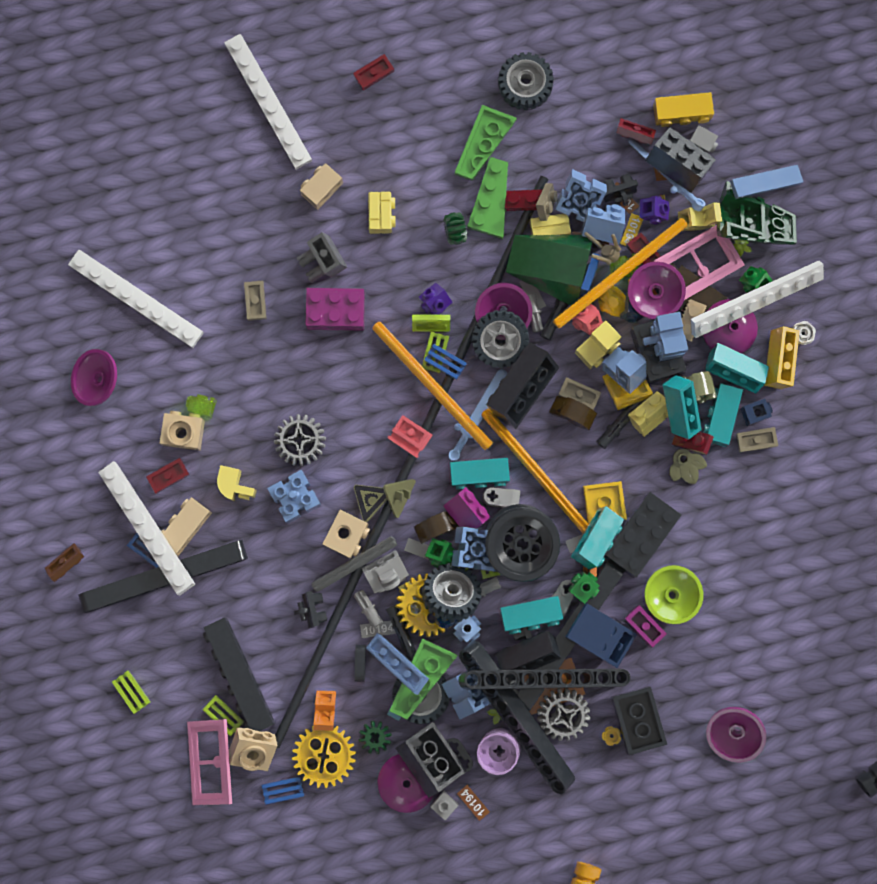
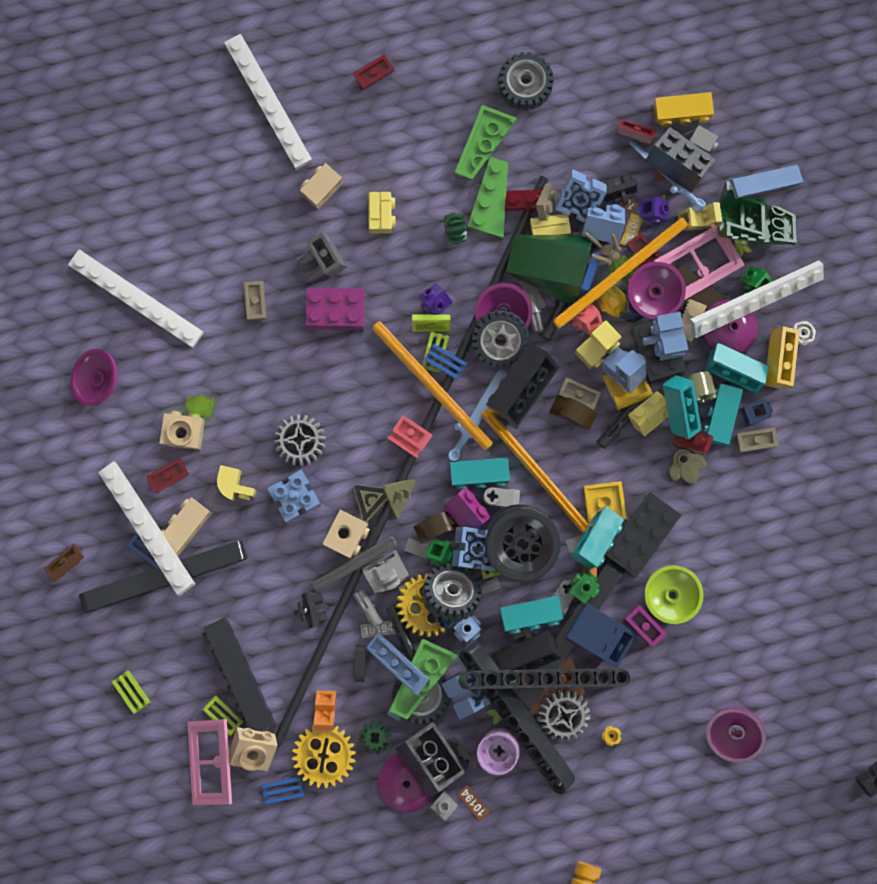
black brick [611,686,668,755] -> none

